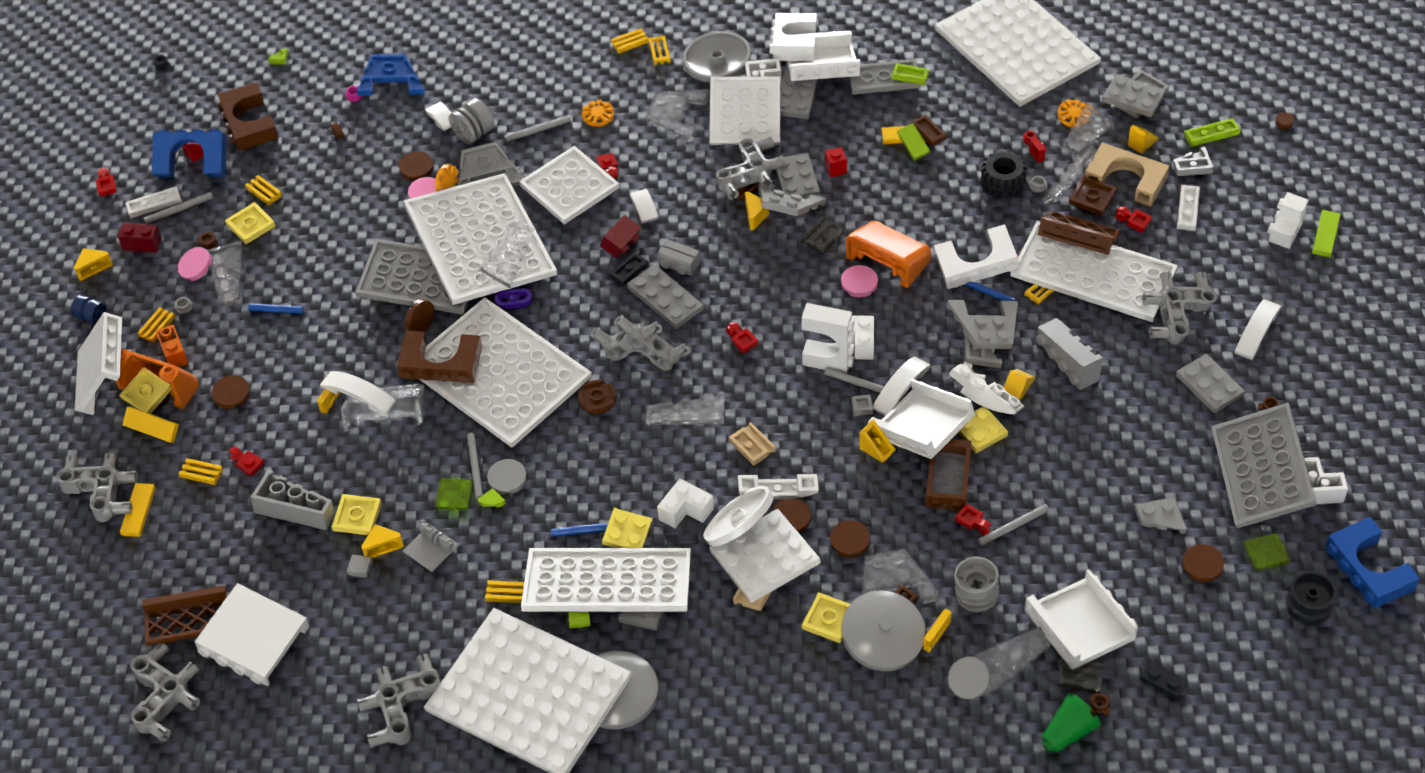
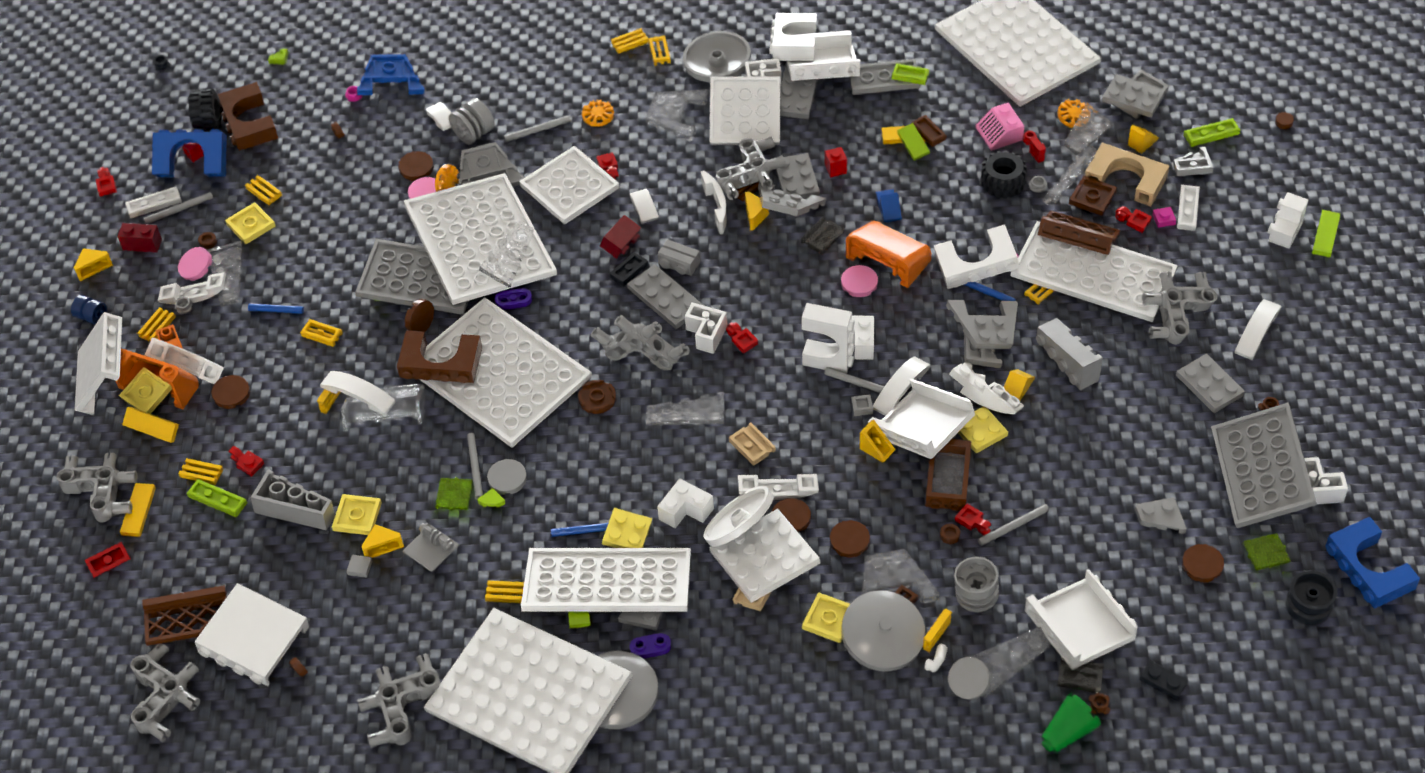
none -> red slope [84,541,131,578]
none -> white slope [145,337,224,384]
none -> white slope [158,272,226,304]
none -> lime tile [186,479,247,518]
none -> black tyre [188,88,221,132]
none -> reddish brown tile [289,657,308,677]
none -> yellow tile [300,319,343,347]
none -> dark purple plate [629,633,671,659]
none -> white brick [685,302,727,354]
none -> white slope [701,171,727,234]
none -> blue slope [876,189,902,223]
none -> white arm [925,644,947,672]
none -> reddish brown tile [940,524,960,544]
none -> bright pink slope [976,103,1024,151]
none -> dark pink plate [1152,207,1176,228]

